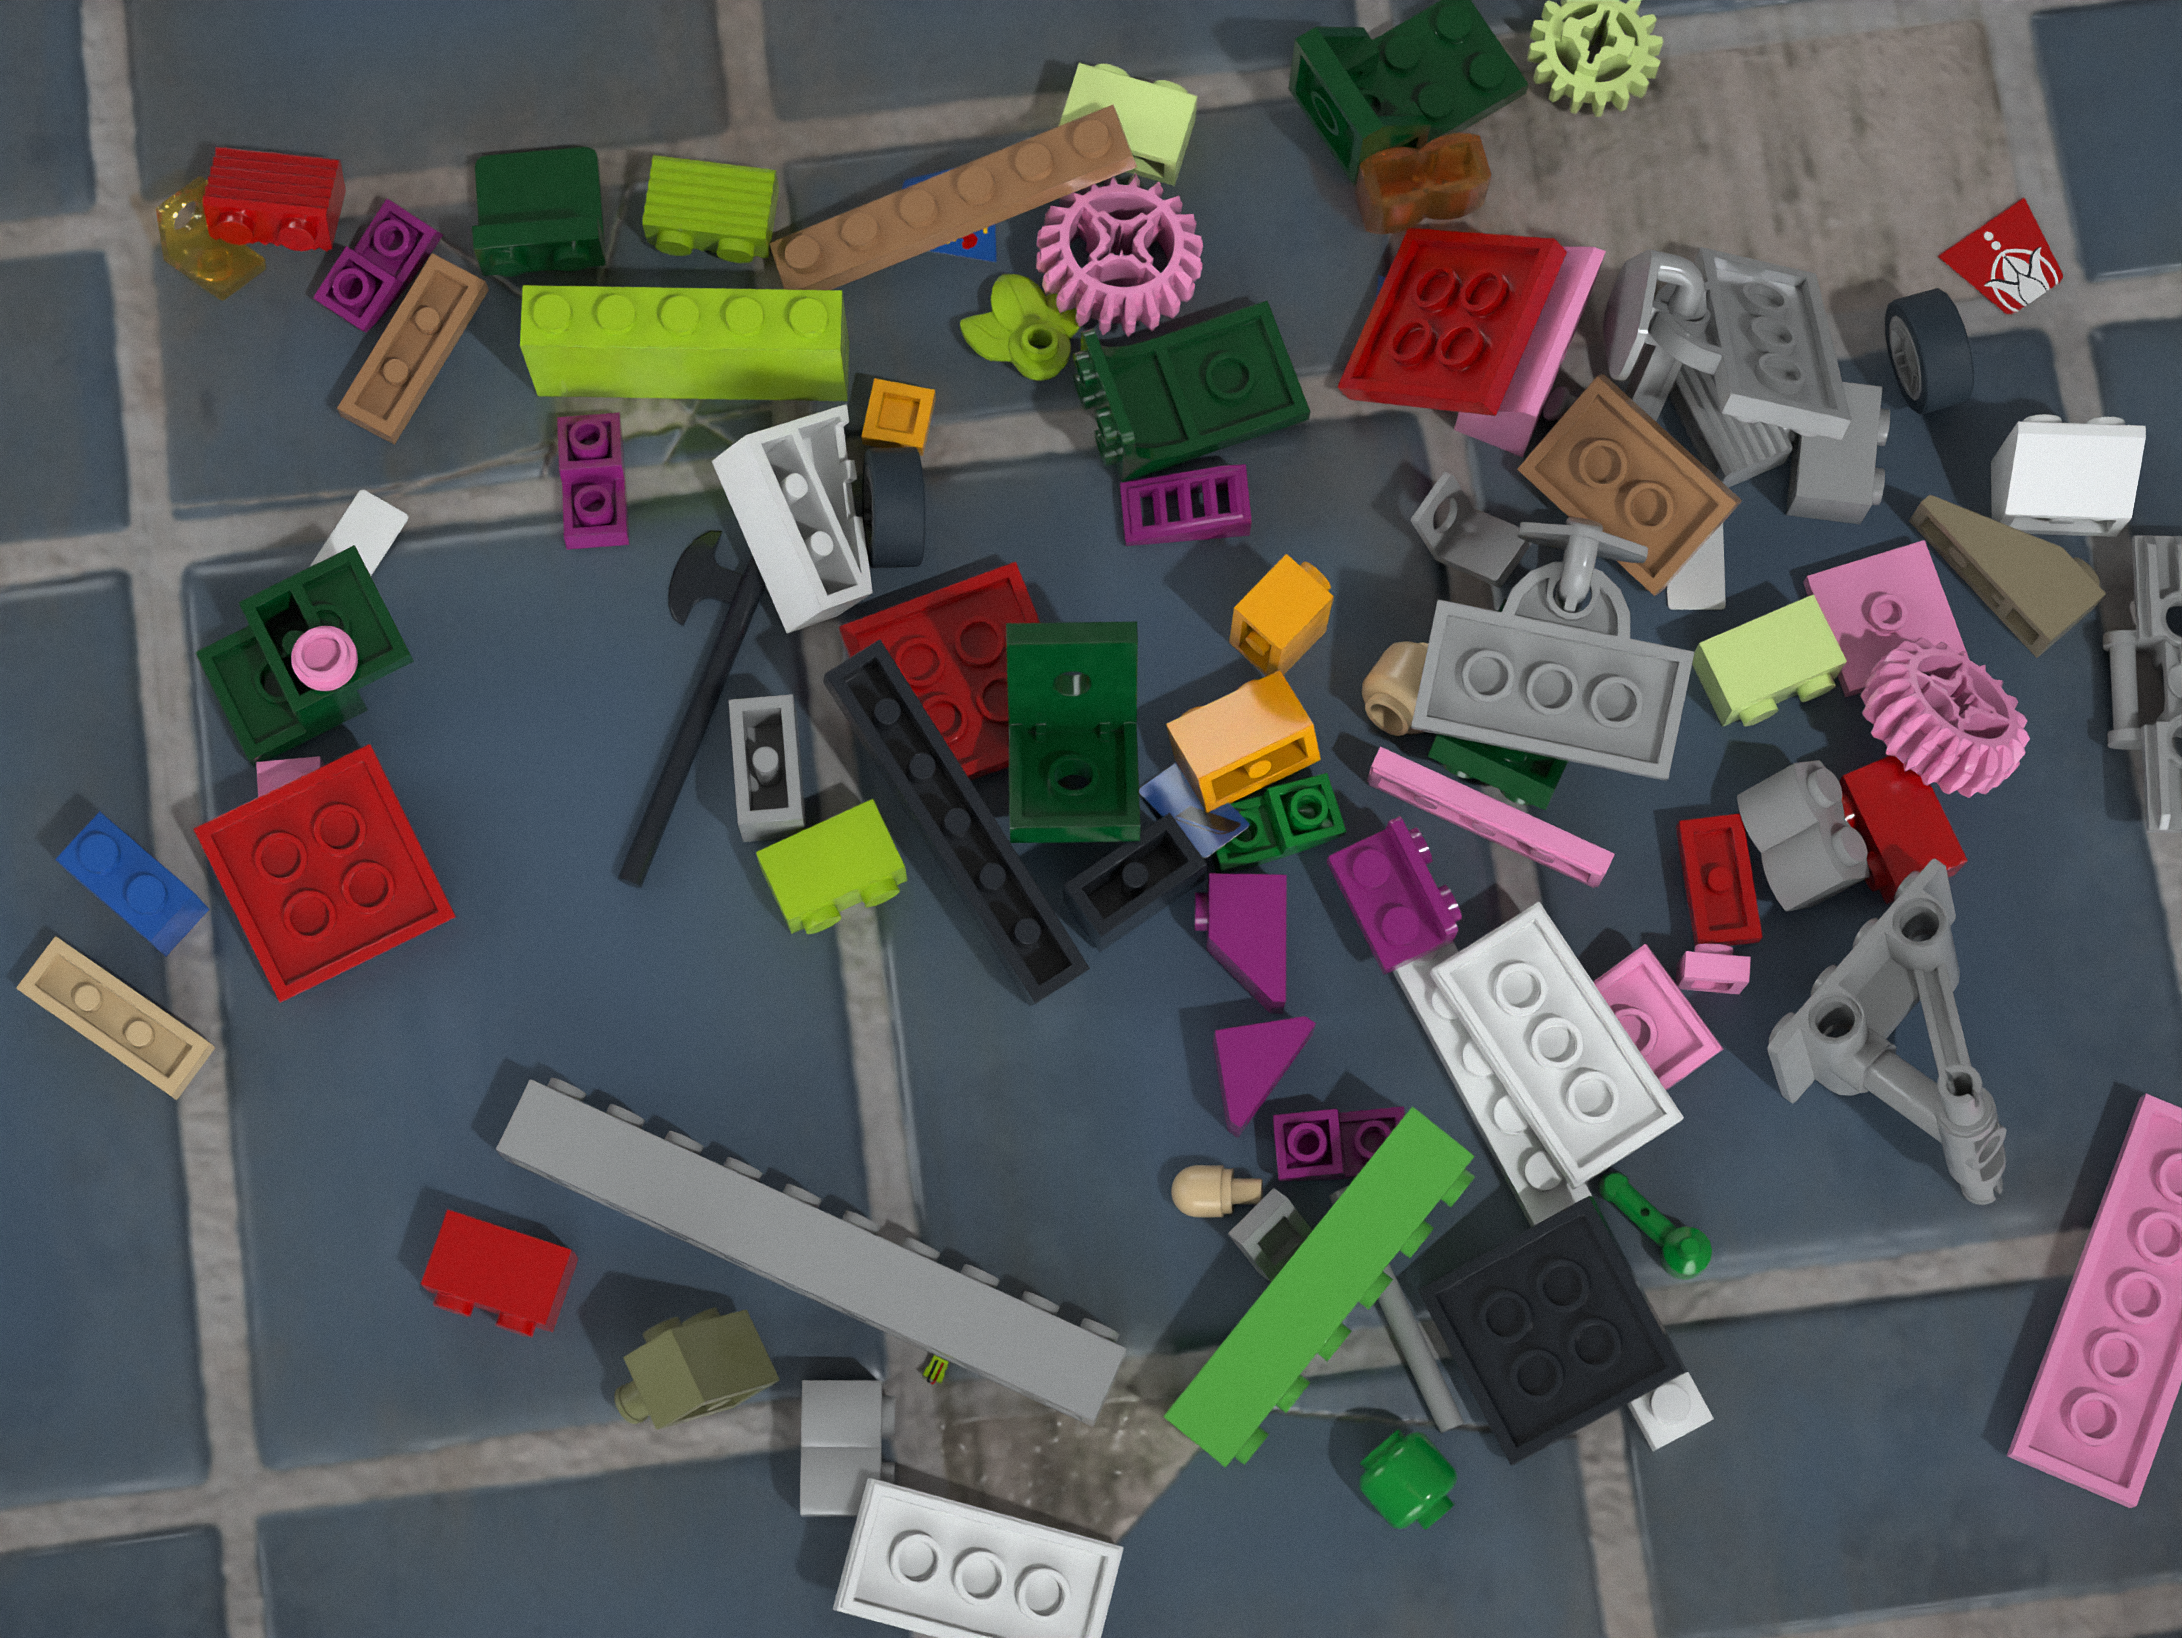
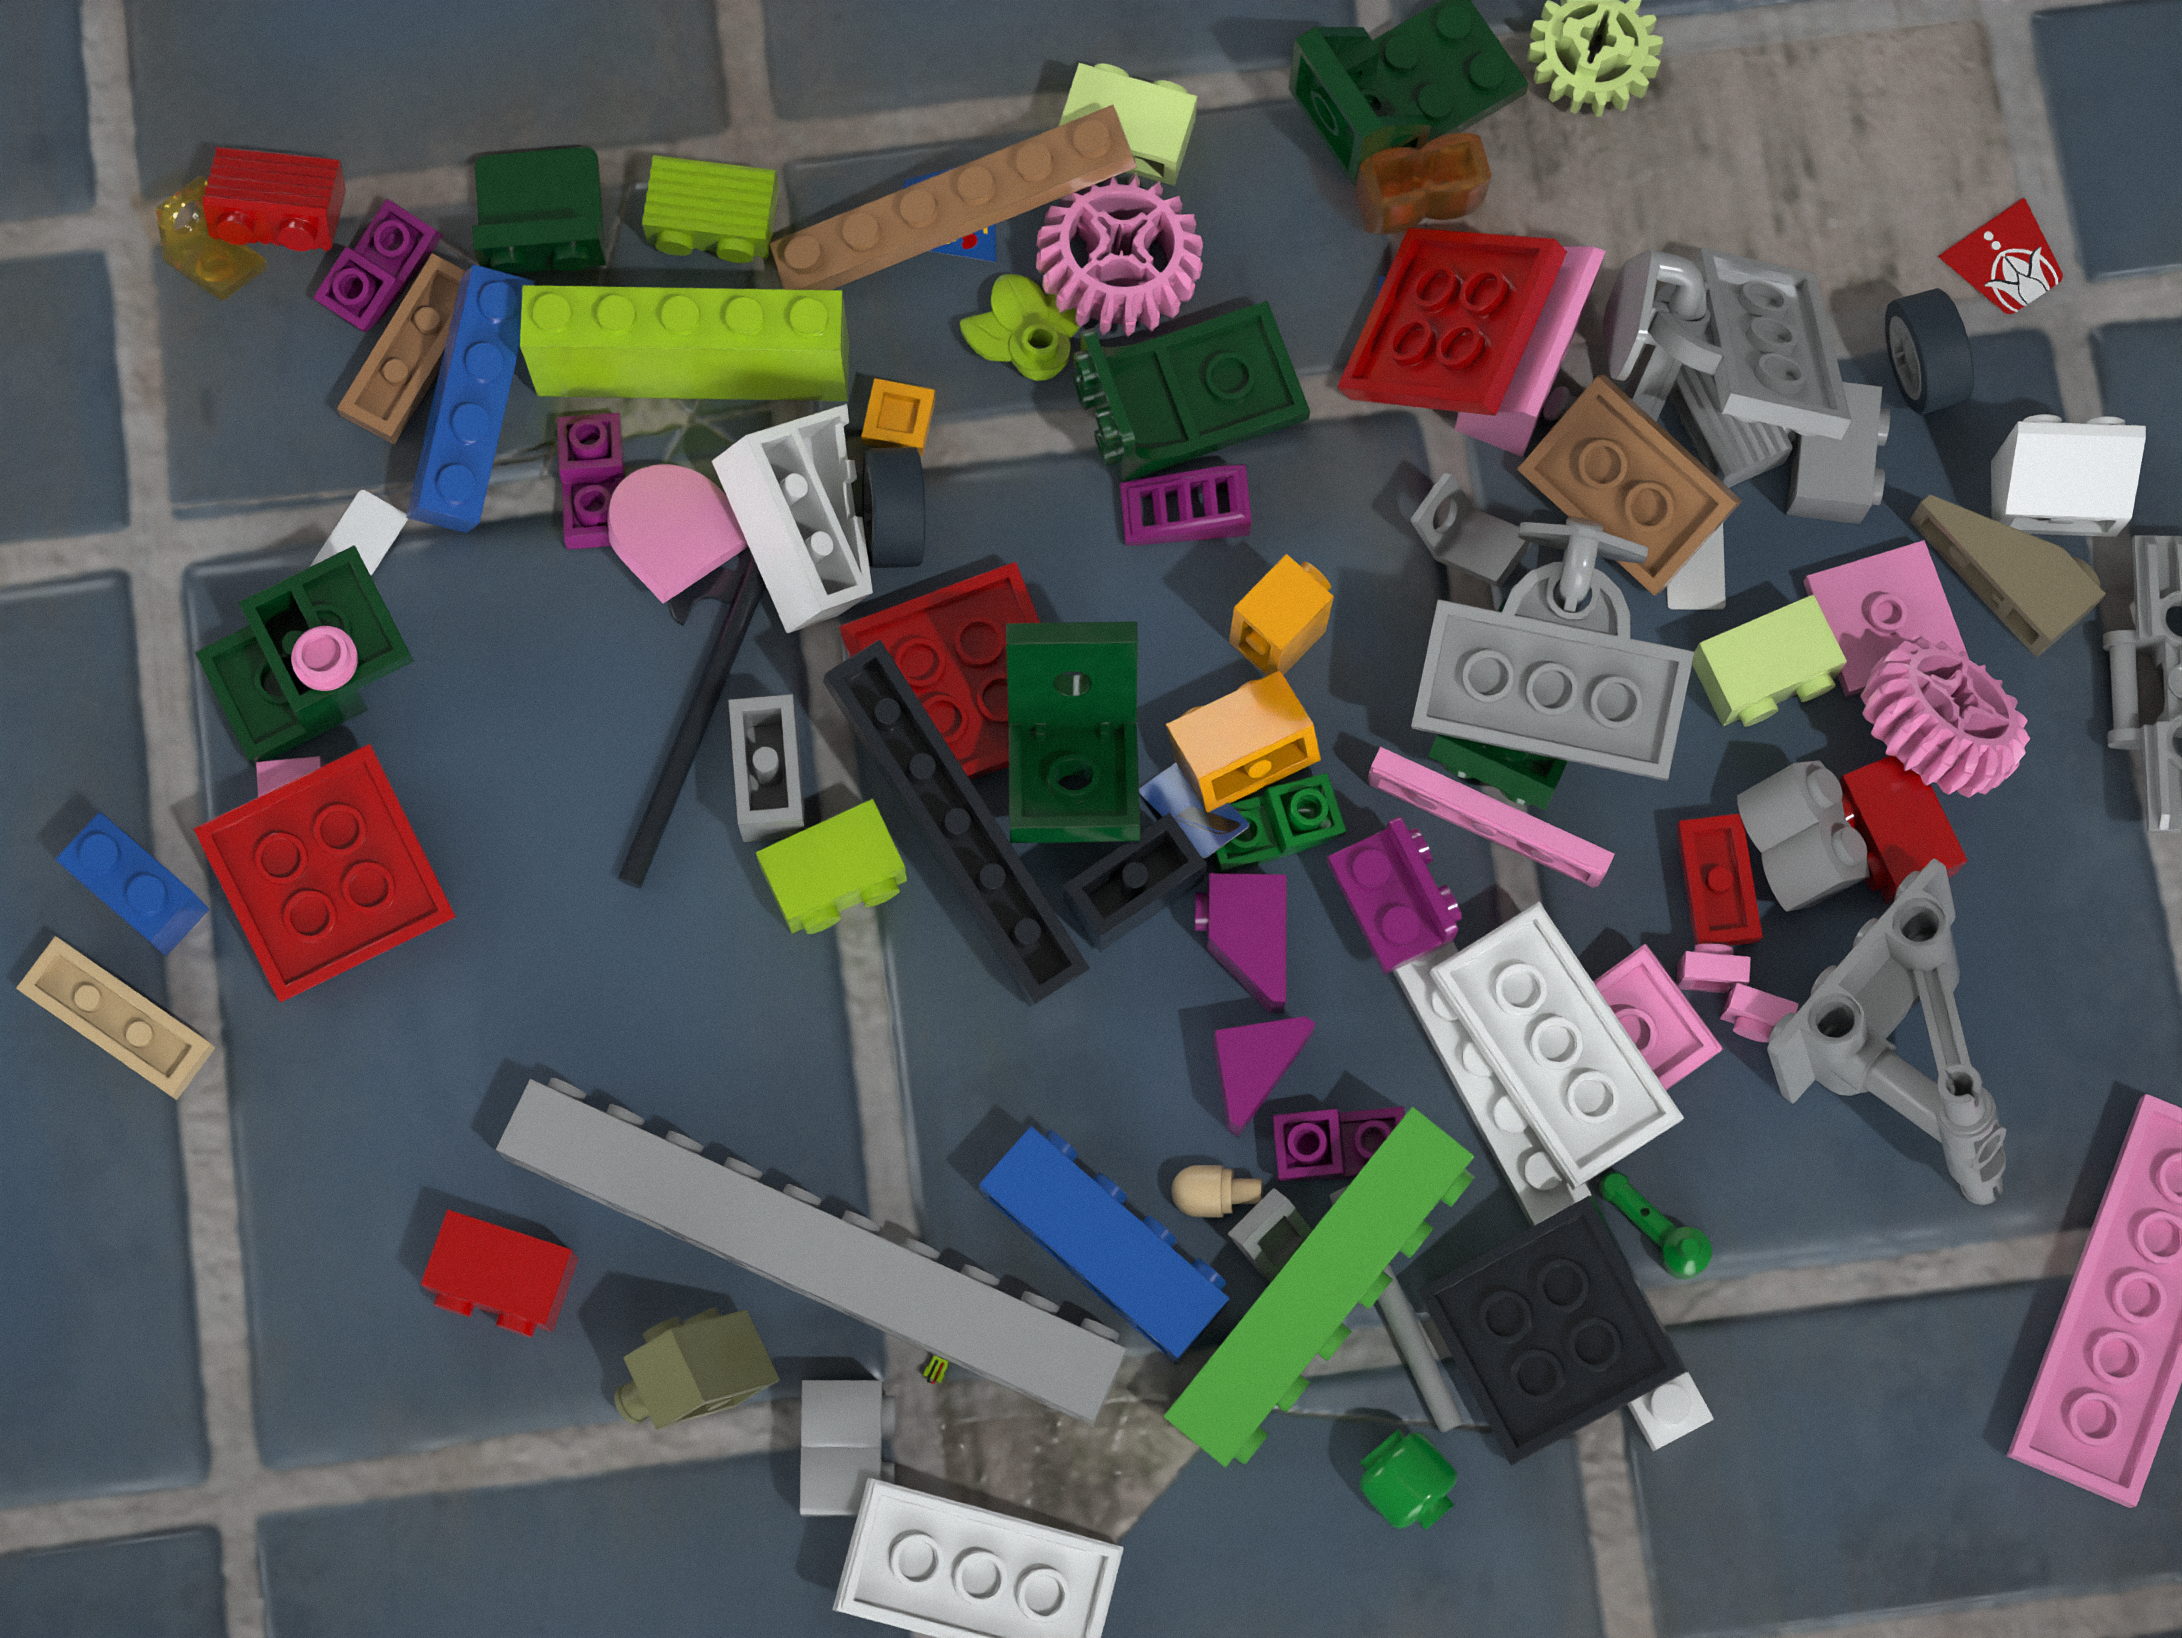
tan head [1361,641,1429,736] -> none
none -> blue brick [406,264,534,533]
none -> bright pink tile [607,464,749,604]
none -> blue brick [979,1126,1229,1365]
none -> bright pink plate [1720,983,1799,1042]

